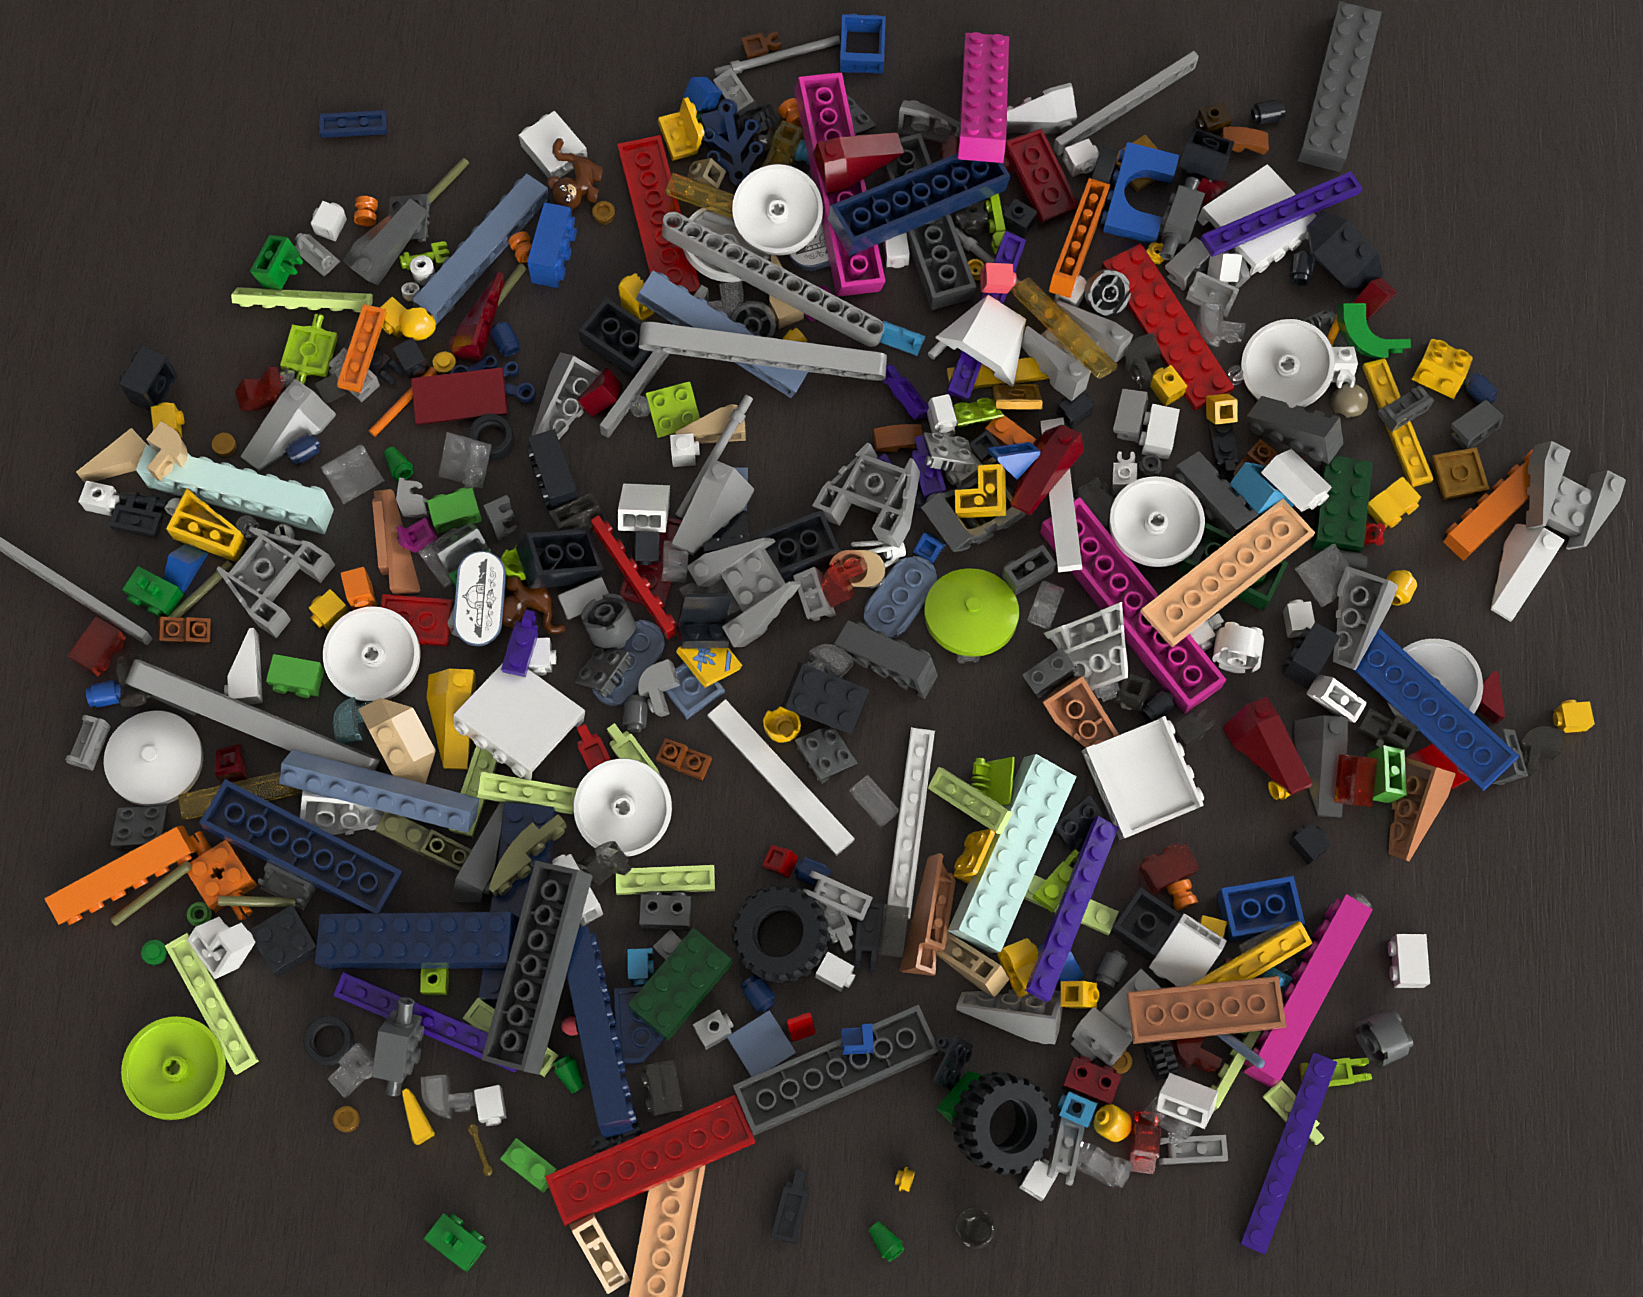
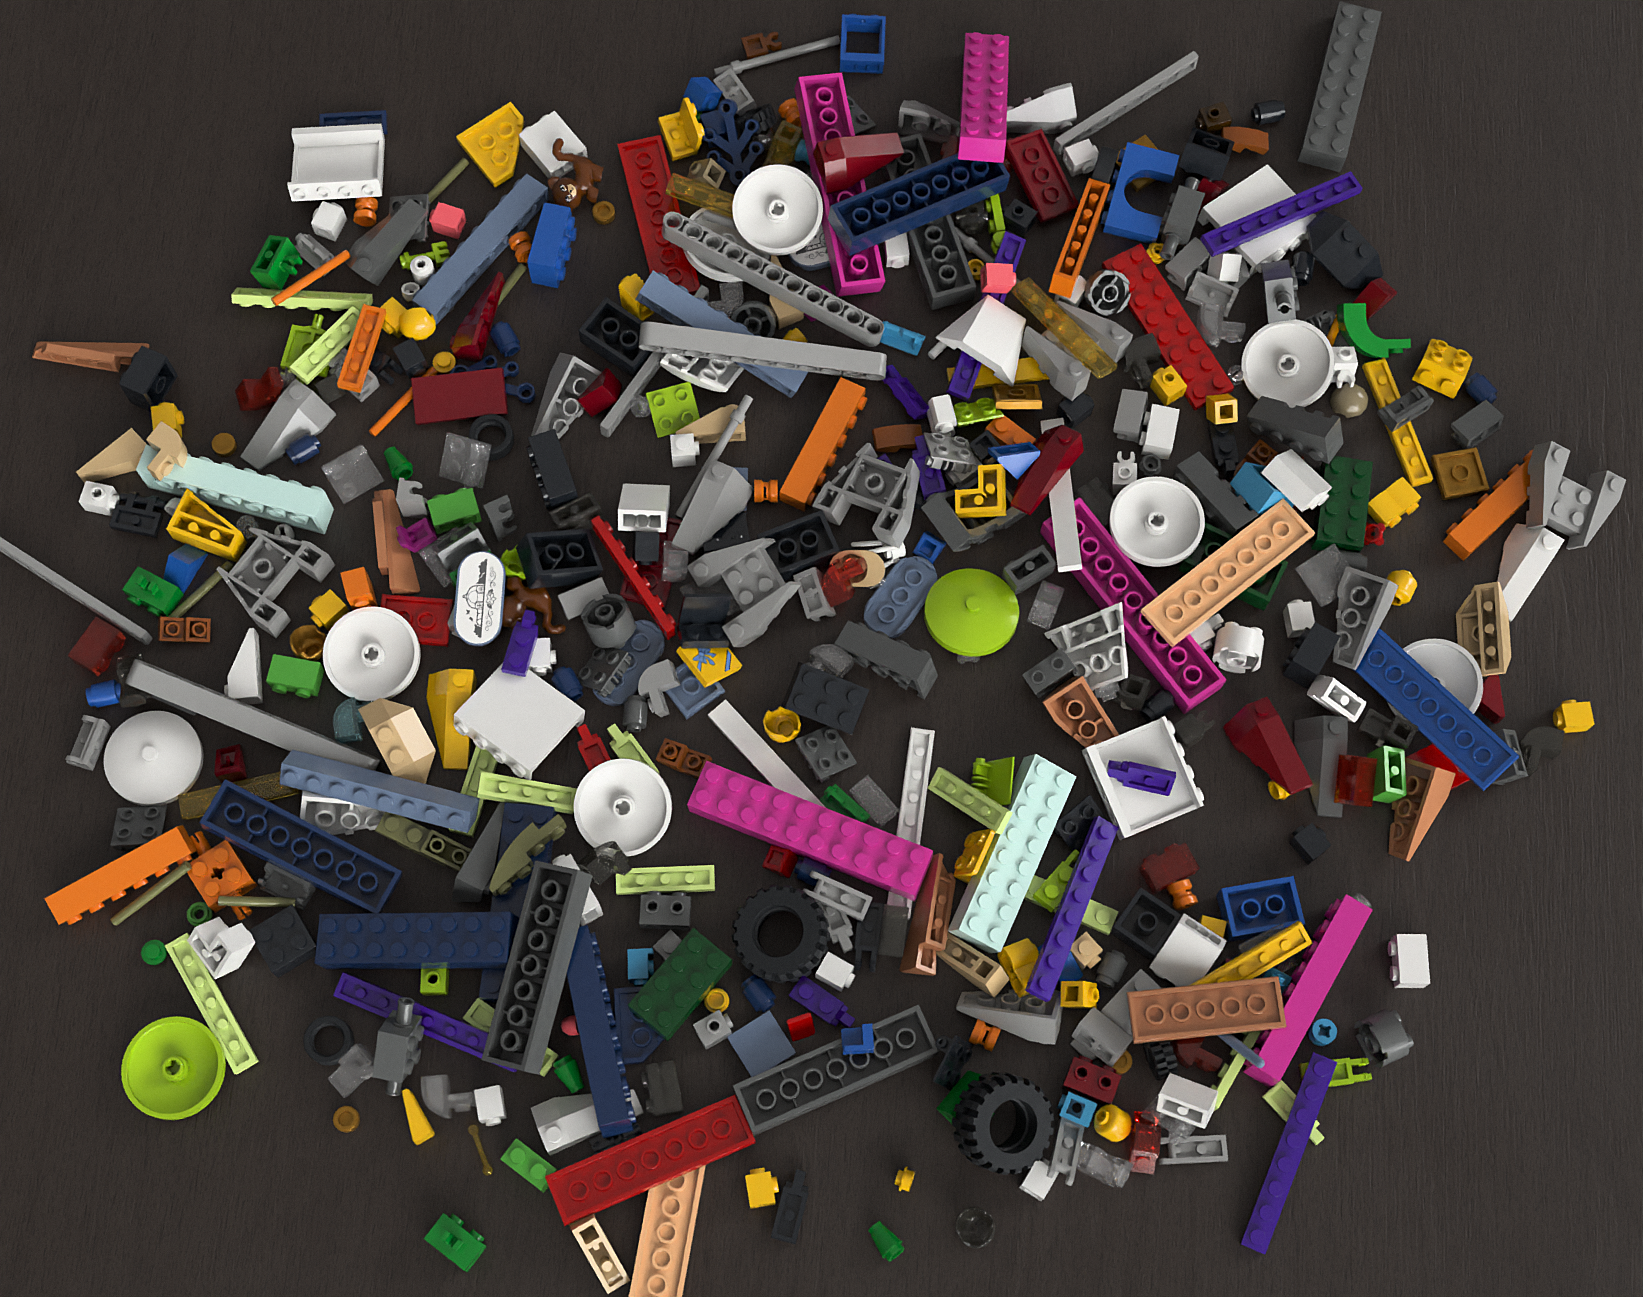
none -> nougat wedge [32,341,149,372]
none -> orange bar [271,250,351,306]
none -> white panel [287,124,385,201]
none -> yellowish green plate [290,306,361,385]
none -> pearl gold hair [290,625,326,661]
none -> coral brick [429,202,467,239]
none -> yellow plate [456,102,524,188]
none -> white wedge [531,1089,644,1155]
none -> dark blue brick [551,666,584,702]
none -> white wedge [660,353,744,392]
none -> dark pink brick [687,761,933,902]
none -> yellow plate [704,988,729,1013]
none -> yellow brick [745,1168,779,1209]
none -> orange wheel [754,480,778,503]
none -> orange brick [779,377,867,512]
none -> dark purple hinge [789,975,855,1028]
none -> green hinge [819,784,871,823]
none -> orange wheel [968,1019,1001,1052]
none -> tan brick [1070,932,1103,971]
none -> dark purple hinge [1106,760,1176,796]
none -> dark grey brick [1261,260,1300,323]
none -> dark azure wheel [1308,1019,1337,1046]
none -> tan wedge [1456,582,1511,676]

